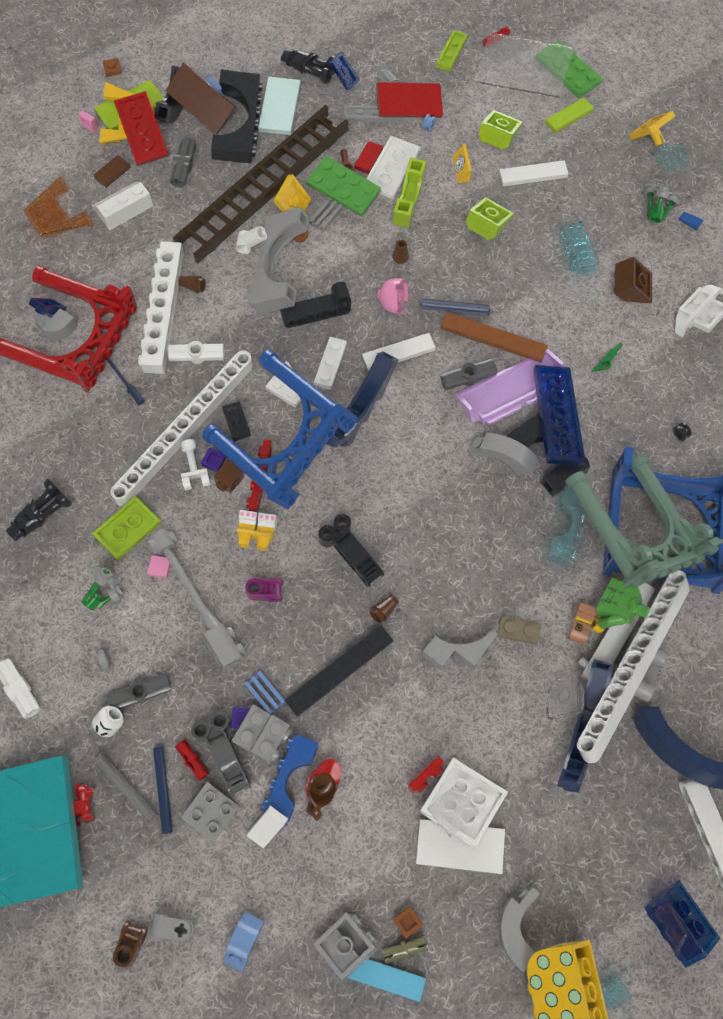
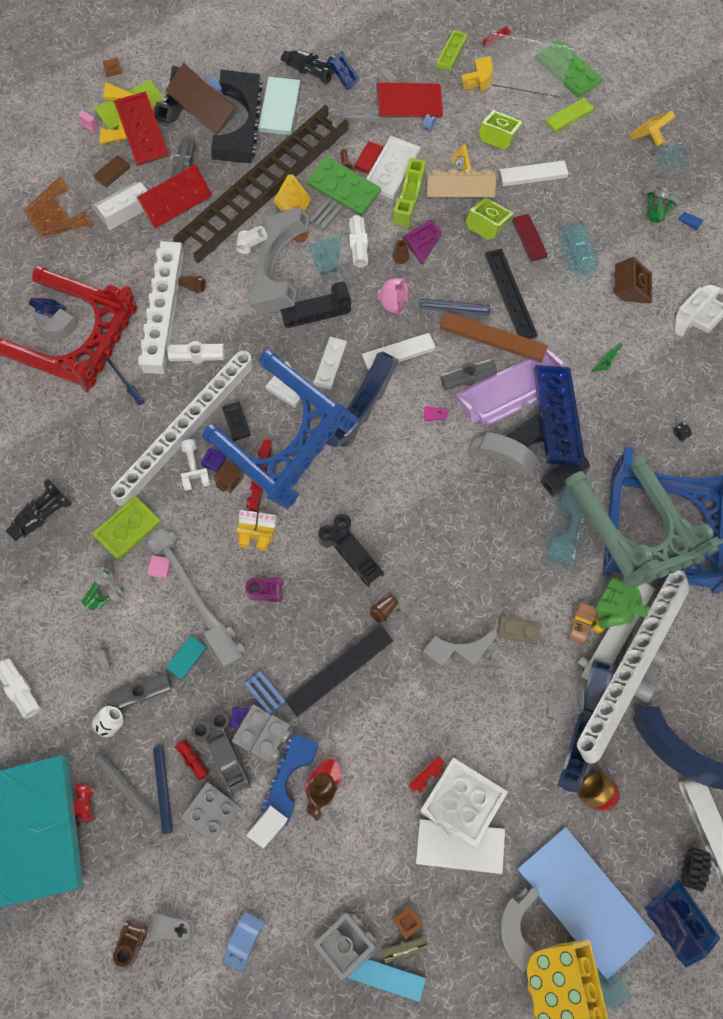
none -> red plate [136,164,213,228]
none -> teal tile [166,636,207,681]
none -> clear light blue wing [309,235,341,276]
none -> white piece [349,215,368,268]
none -> magenta wing [403,220,441,265]
none -> dark pink piece [424,407,447,422]
none -> tan brick [426,169,496,197]
none -> yellow brick [461,56,493,92]
none -> black tile [485,248,538,339]
none -> dark red tile [512,213,548,262]
none -> light blue tile [517,827,655,980]
none -> pearl gold piece [577,770,620,811]
none -> black tyre [681,847,712,892]

